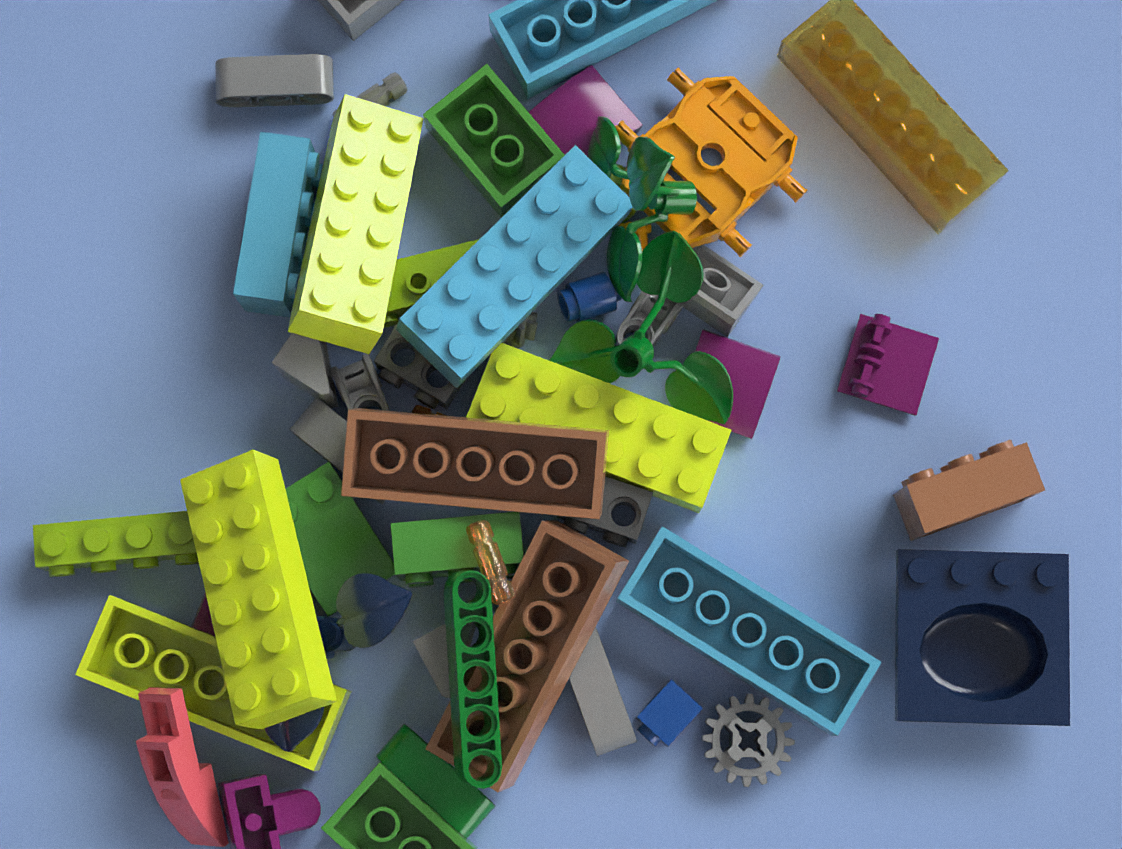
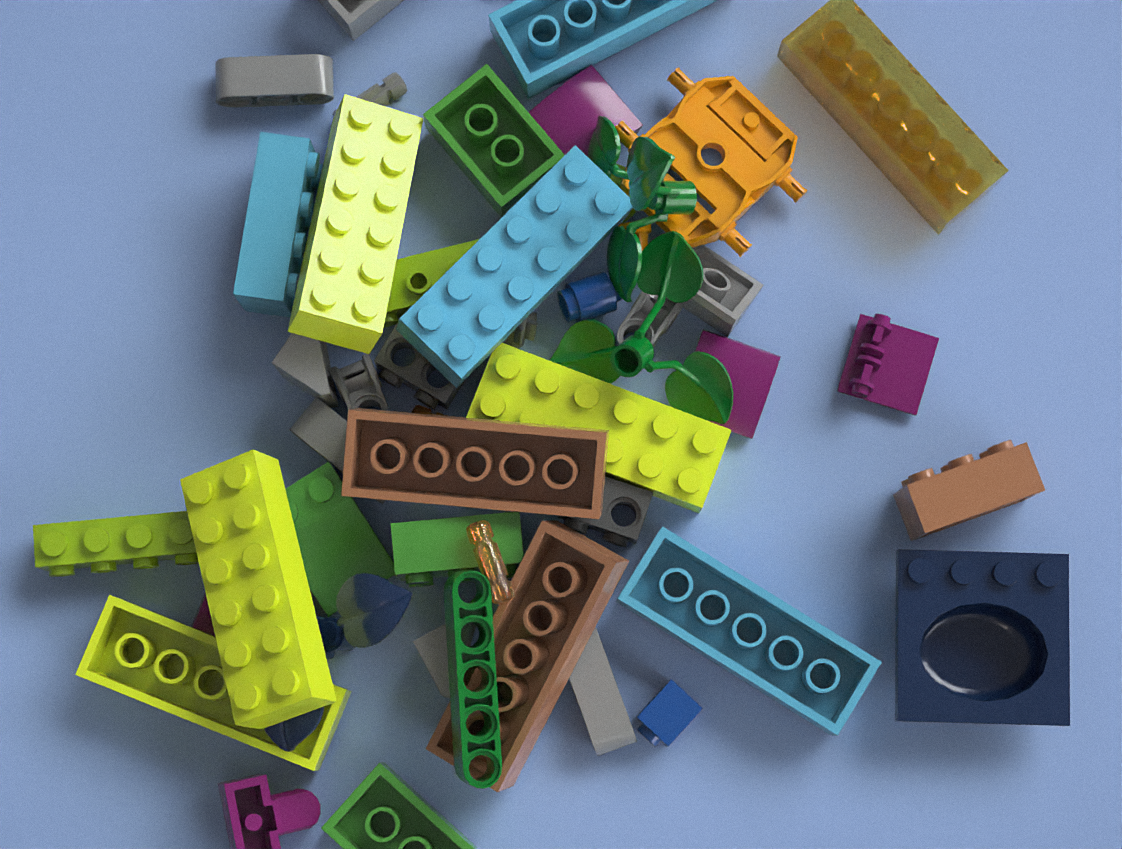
coral slope [136,687,229,847] -> none
green beam [376,724,495,838] -> none
light grey gear [701,693,795,787] -> none

